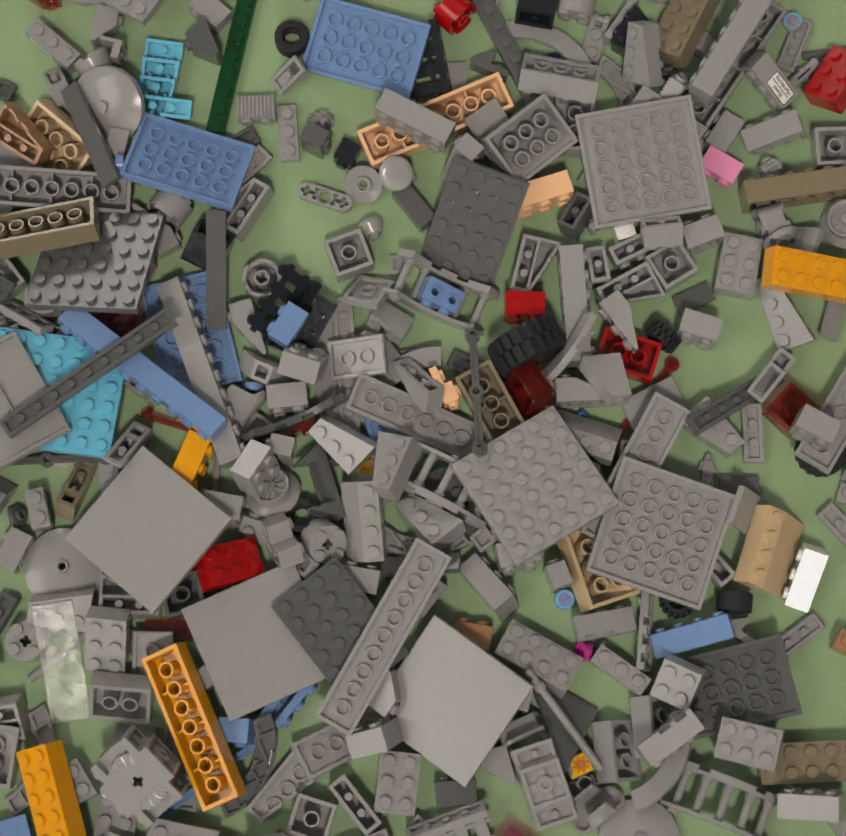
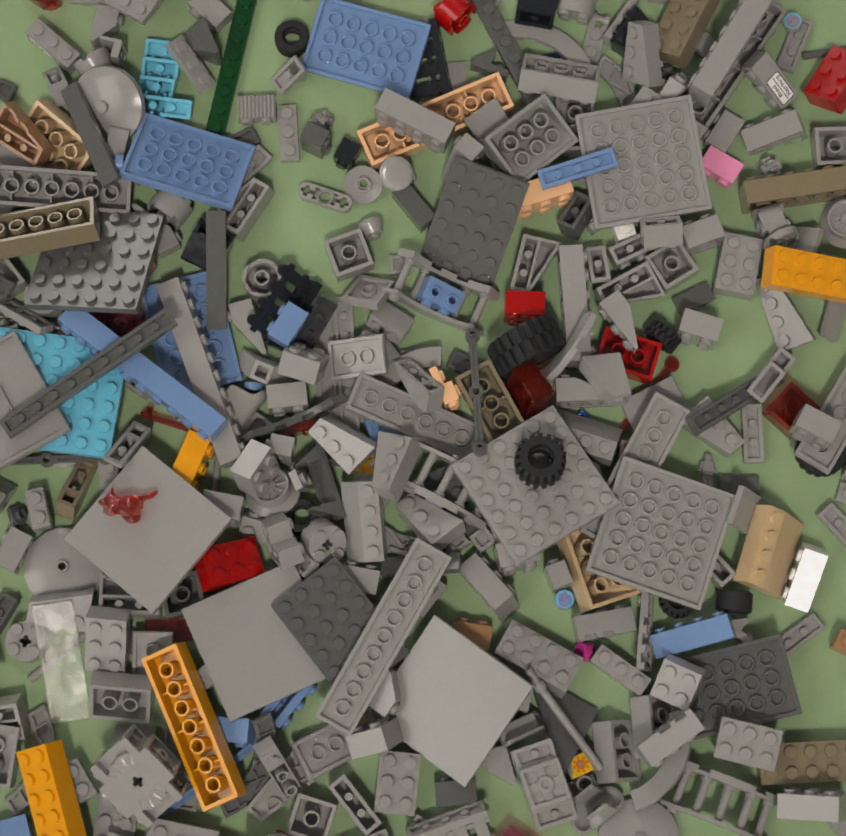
light grey pin [788,58,820,89] -> none
none -> clear red animal [98,488,158,524]
none -> light grey plate [165,35,215,94]
none -> light grey slope [252,735,303,801]
none -> light grey plate [288,469,314,493]
none -> black tyre [514,433,567,489]
none -> medium blue plate [537,147,618,191]

